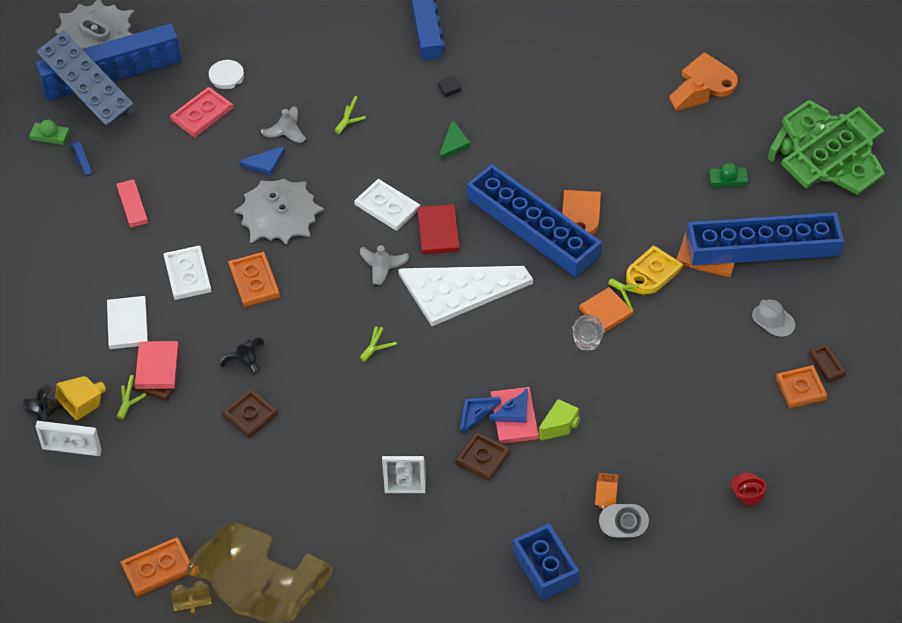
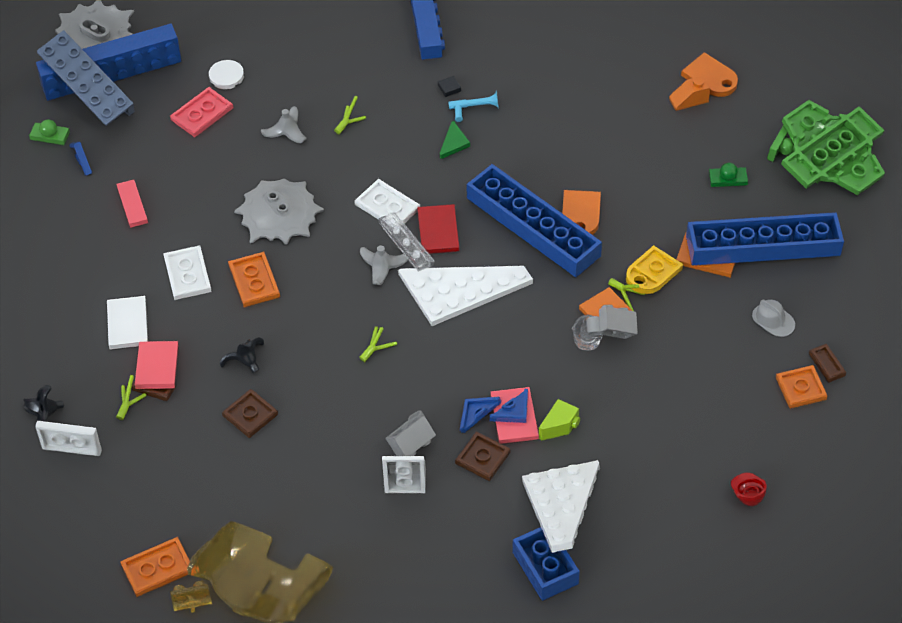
yellow torso [55,376,106,421] -> none
blue tile [240,147,285,175] -> none
orange slope [595,473,619,509] -> none
light grey piece [599,504,649,537] -> none
none -> clear tile [379,212,435,272]
none -> light grey hinge [386,410,436,456]
none -> medium azure piece [449,90,499,122]
none -> white wing [522,460,600,553]
none -> light grey hinge [587,305,638,339]

